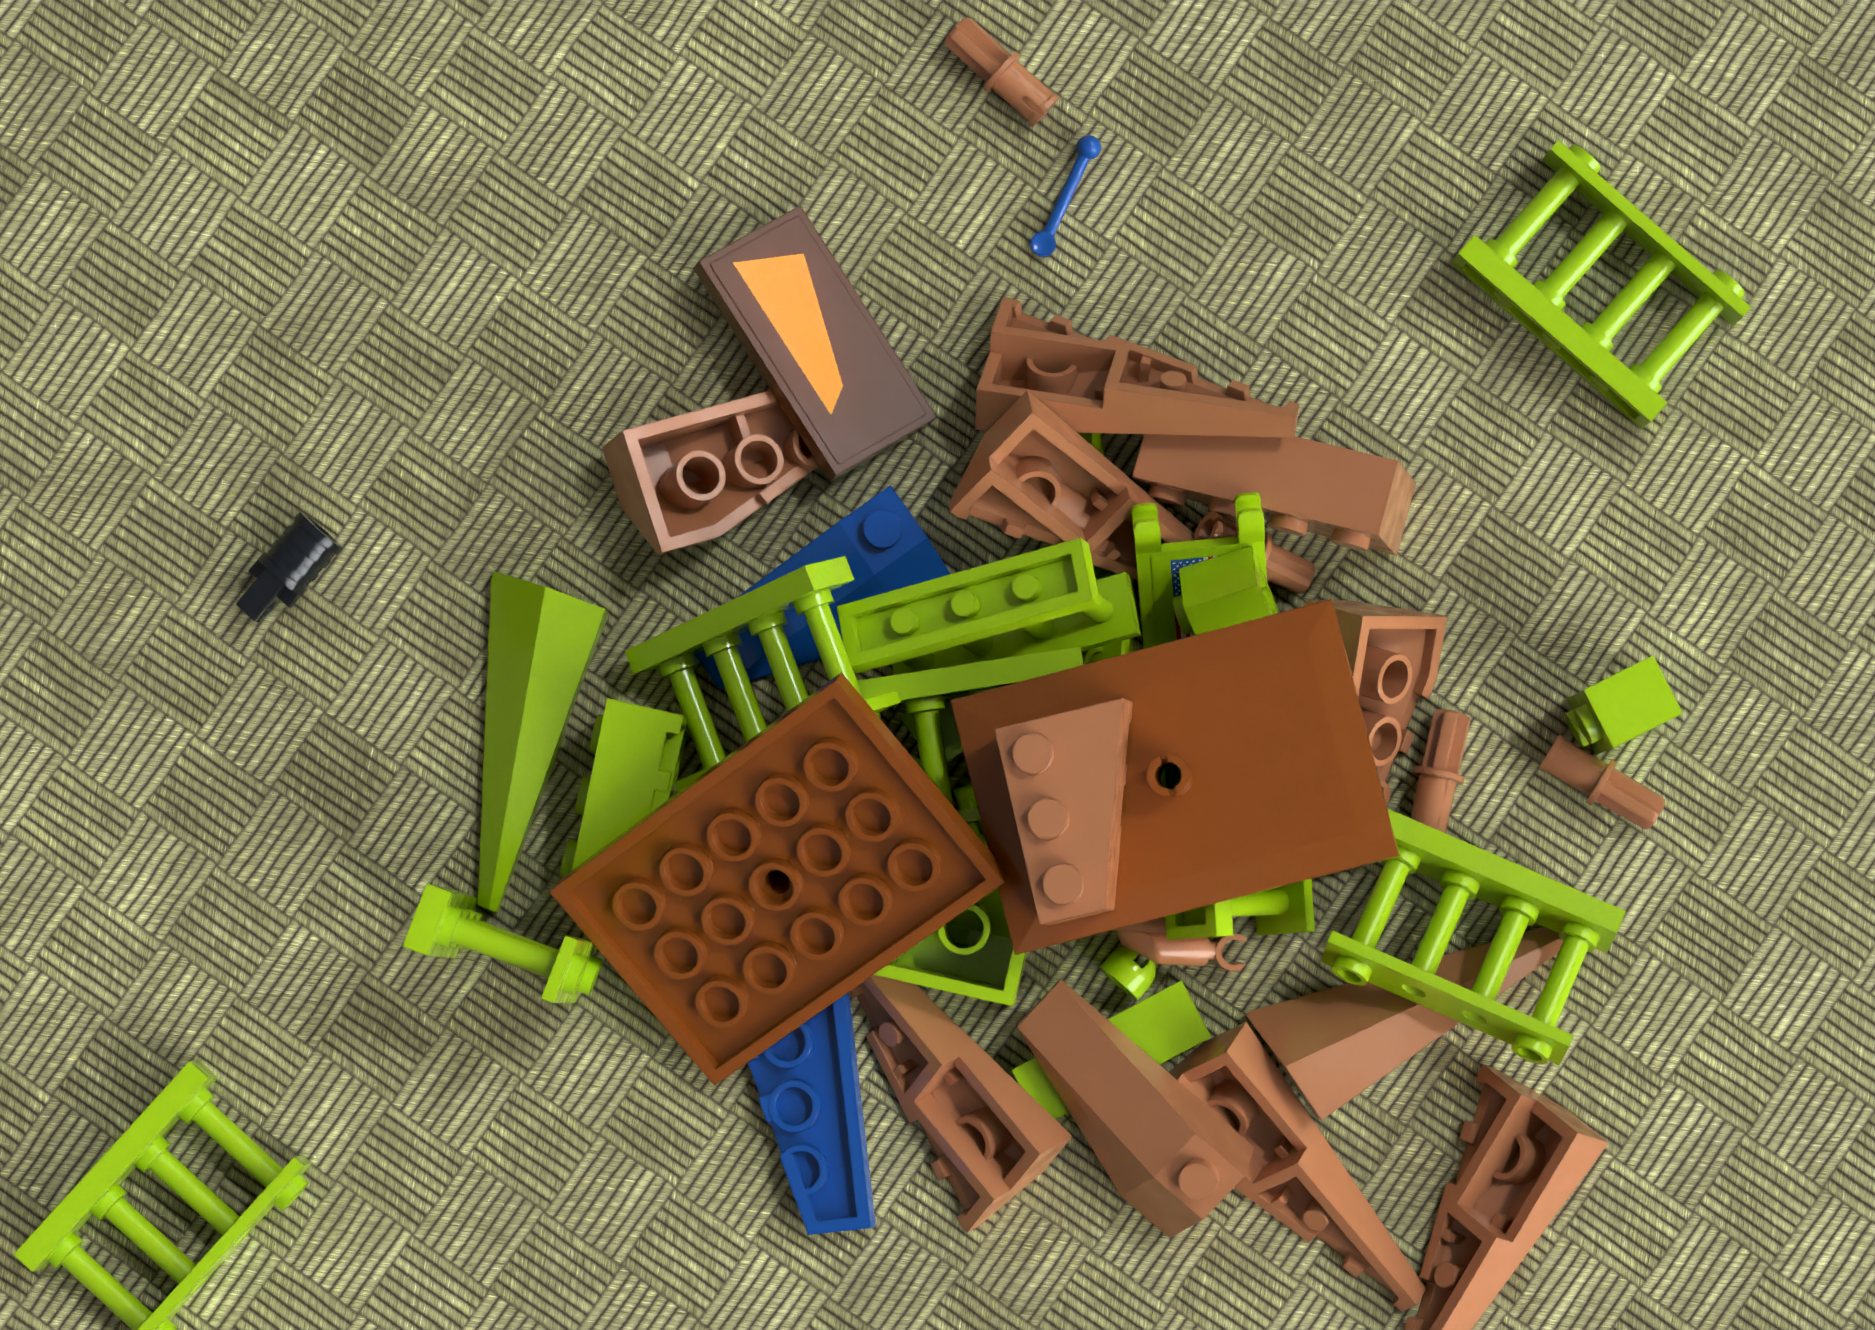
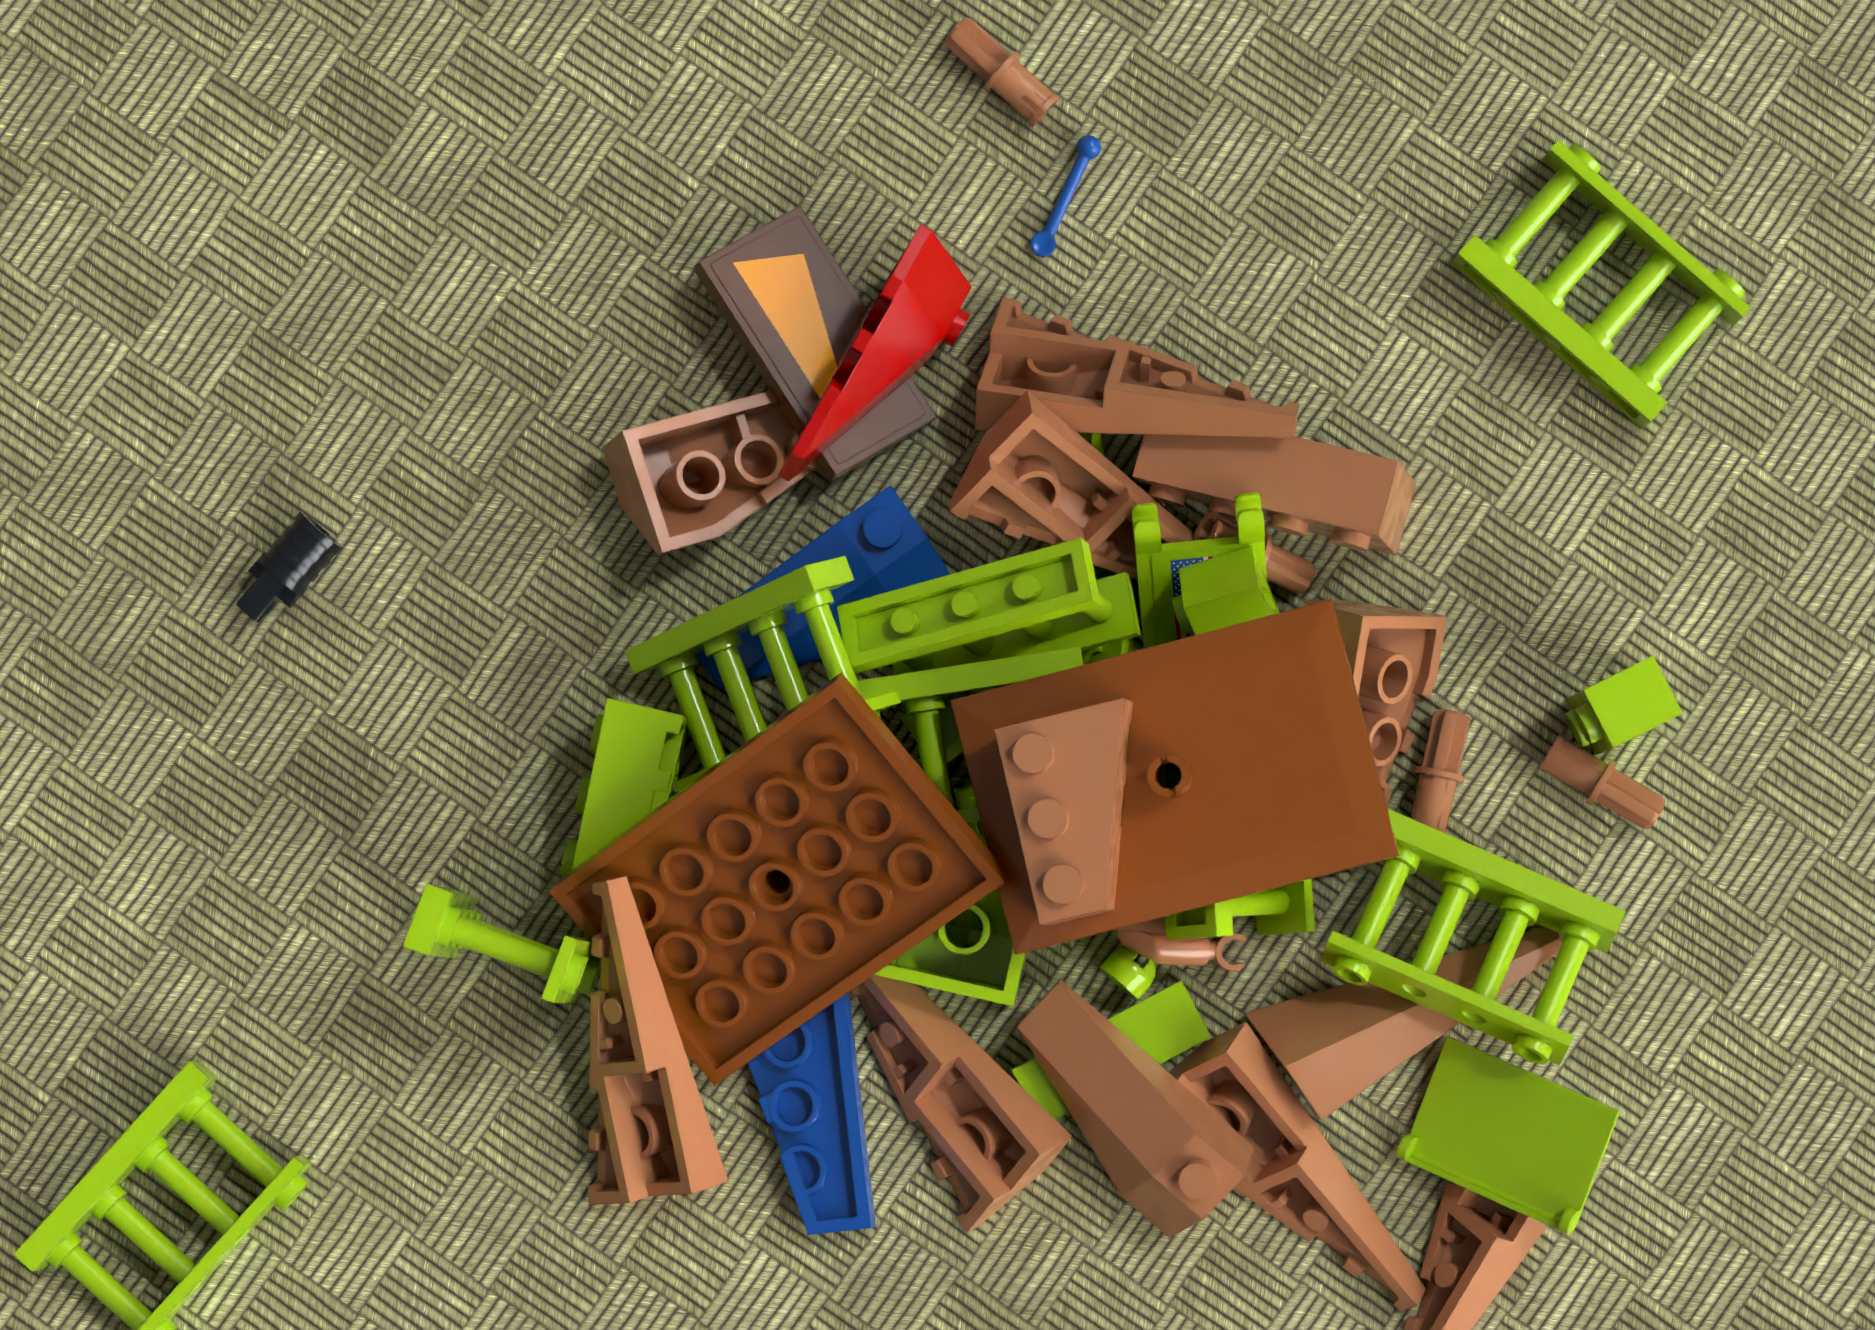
lime wedge [478,571,609,913] -> none
none -> nougat wedge [588,876,729,1205]
none -> red wedge [778,224,972,482]
none -> lime piece [1397,1036,1621,1235]

